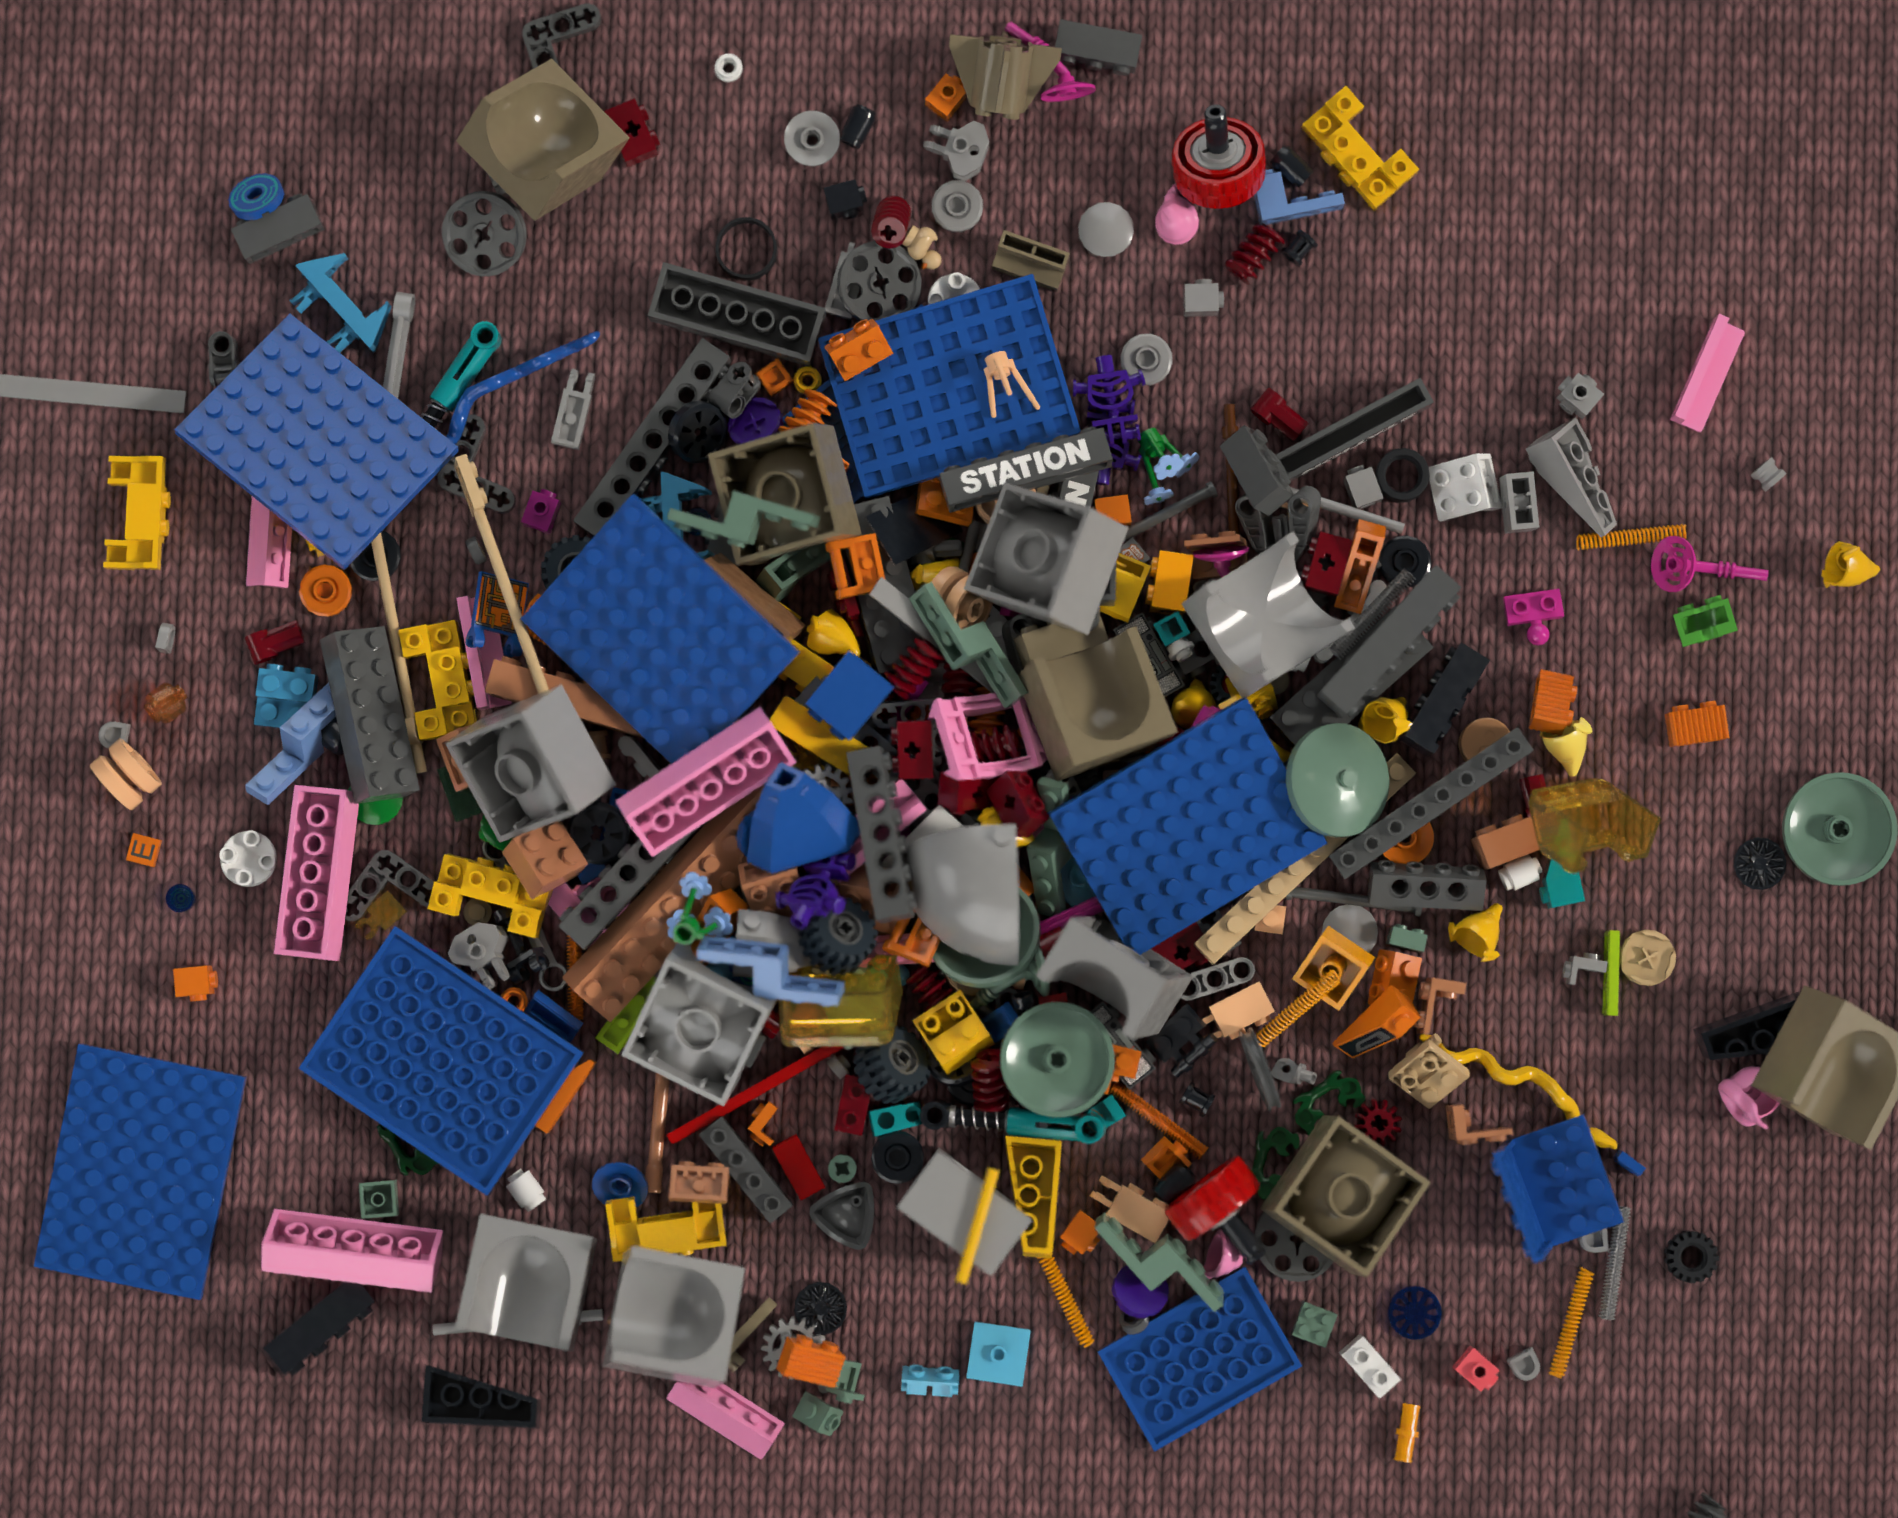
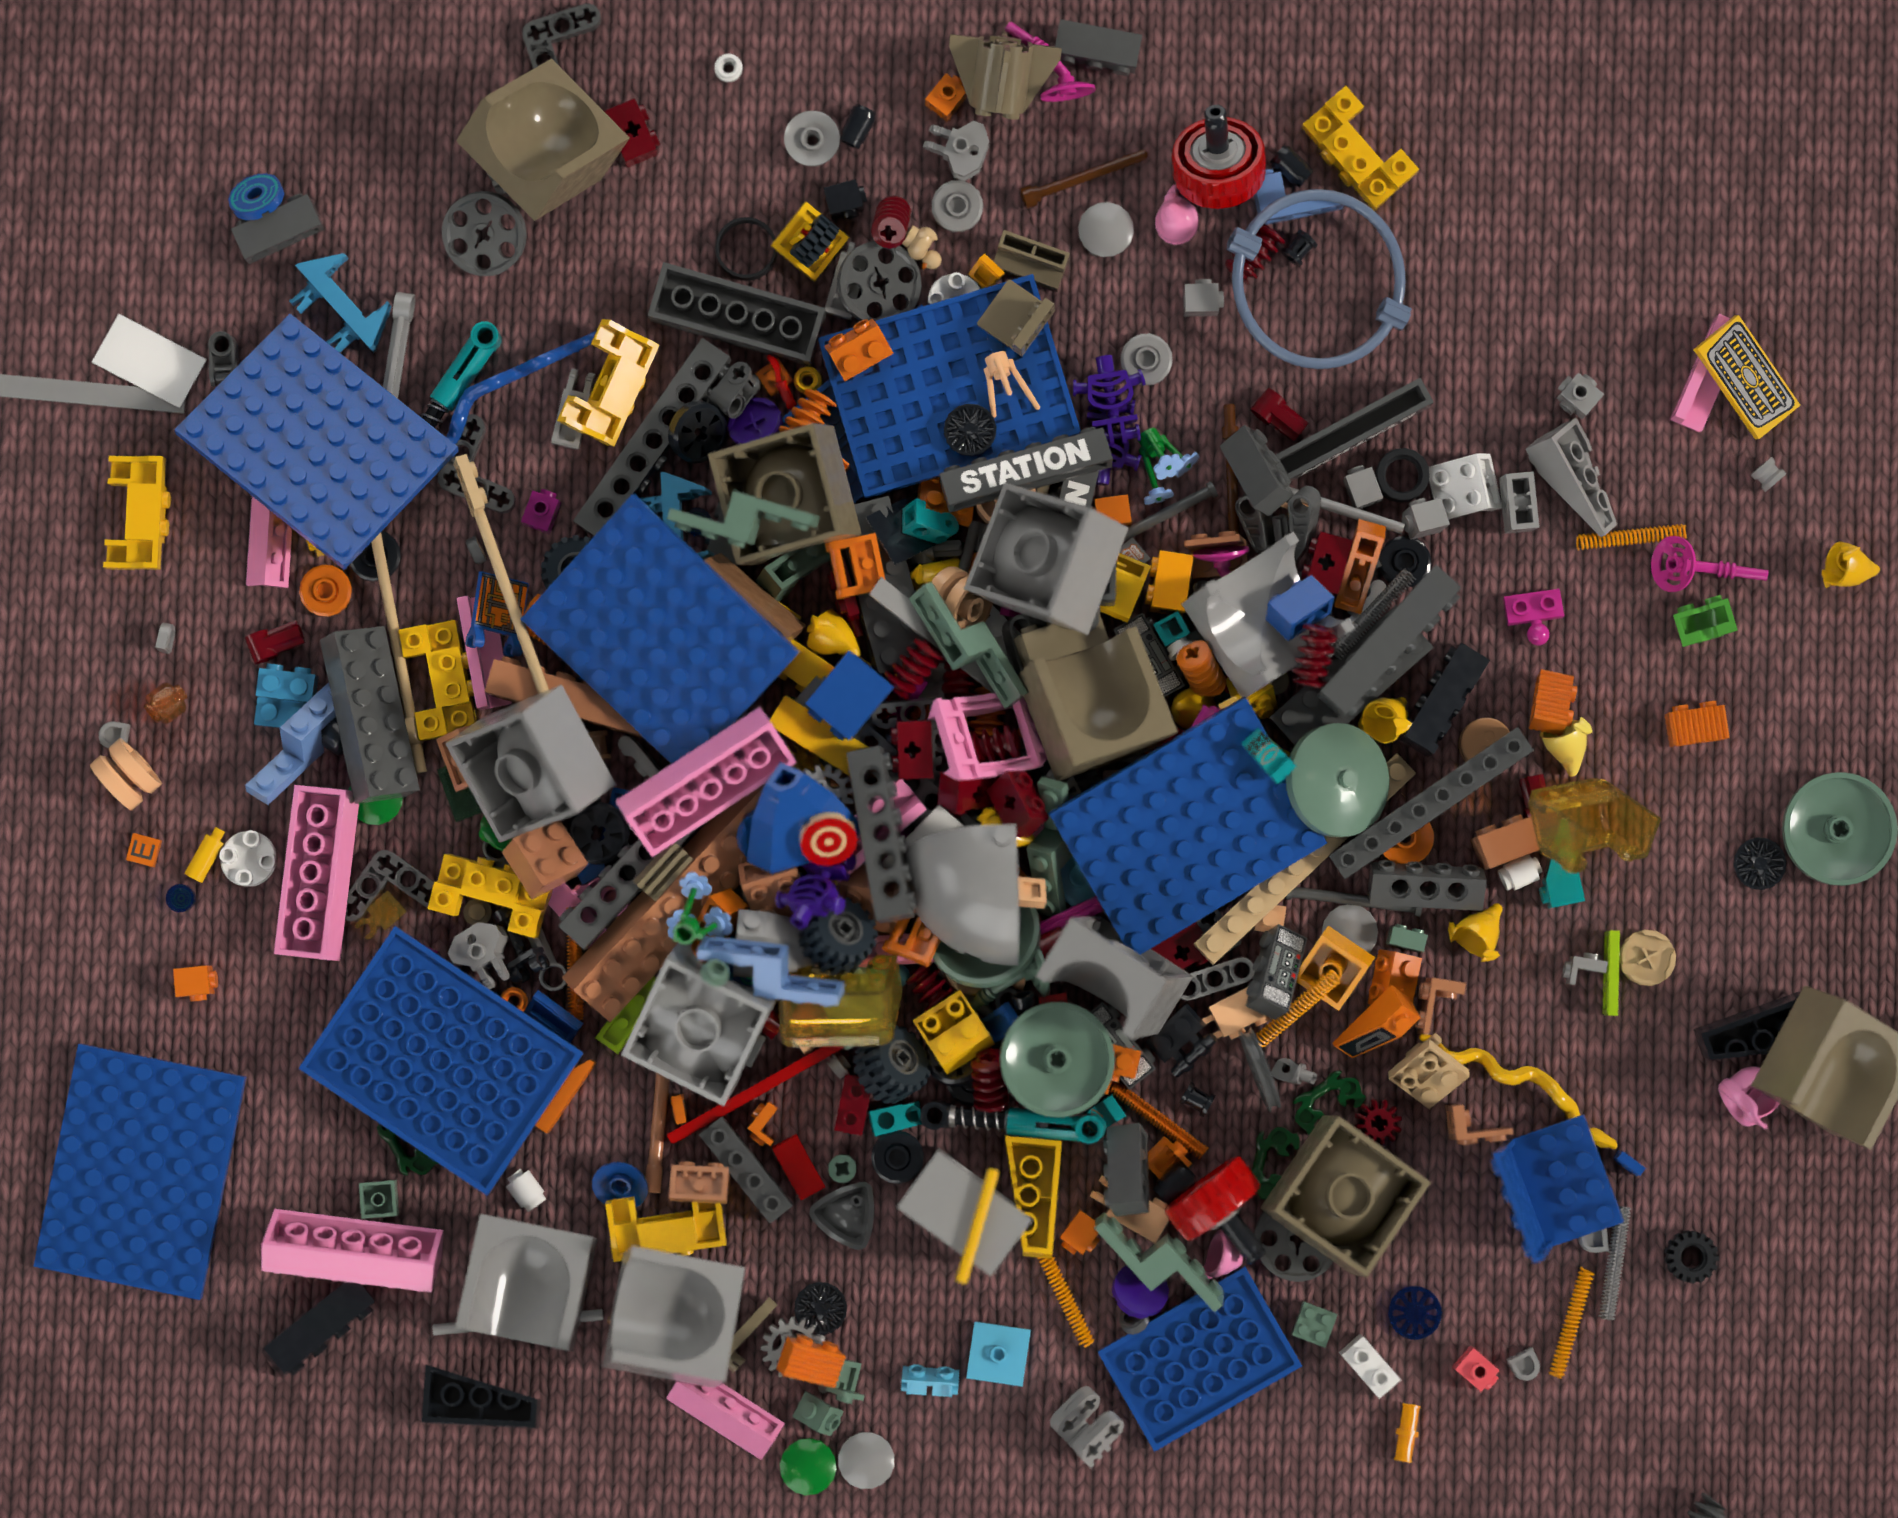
none -> white sticker [92,314,207,408]
none -> yellow cylinder [184,827,225,883]
none -> yellow bracket [557,319,659,447]
none -> dark tan tile [633,842,693,902]
none -> orange tile [670,1094,688,1124]
none -> sand green plate [700,959,729,987]
none -> red piece [765,354,797,410]
none -> plate [770,202,849,281]
none -> green dish [780,1438,836,1495]
none -> red tile [799,812,857,866]
none -> light grey dish [838,1432,894,1489]
none -> teal leg [902,498,959,544]
none -> black wheel [944,404,997,456]
none -> light orange tile [968,254,1005,288]
none -> dark tan bracket [977,279,1055,356]
none -> light nougat plate [1018,877,1047,909]
none -> reddish brown piece [1019,150,1148,209]
none -> light grey piece [1050,1386,1124,1468]
none -> dark grey brick [1103,1123,1149,1217]
none -> orange piece [1176,640,1227,696]
none -> sand blue piece [1226,189,1412,369]
none -> teal leg [1241,727,1297,784]
none -> brick [1246,924,1307,1020]
none -> blue brick [1266,575,1334,642]
none -> dark red piece [1292,624,1337,687]
none -> light grey brick [1402,498,1450,540]
none -> tile [1693,315,1800,439]

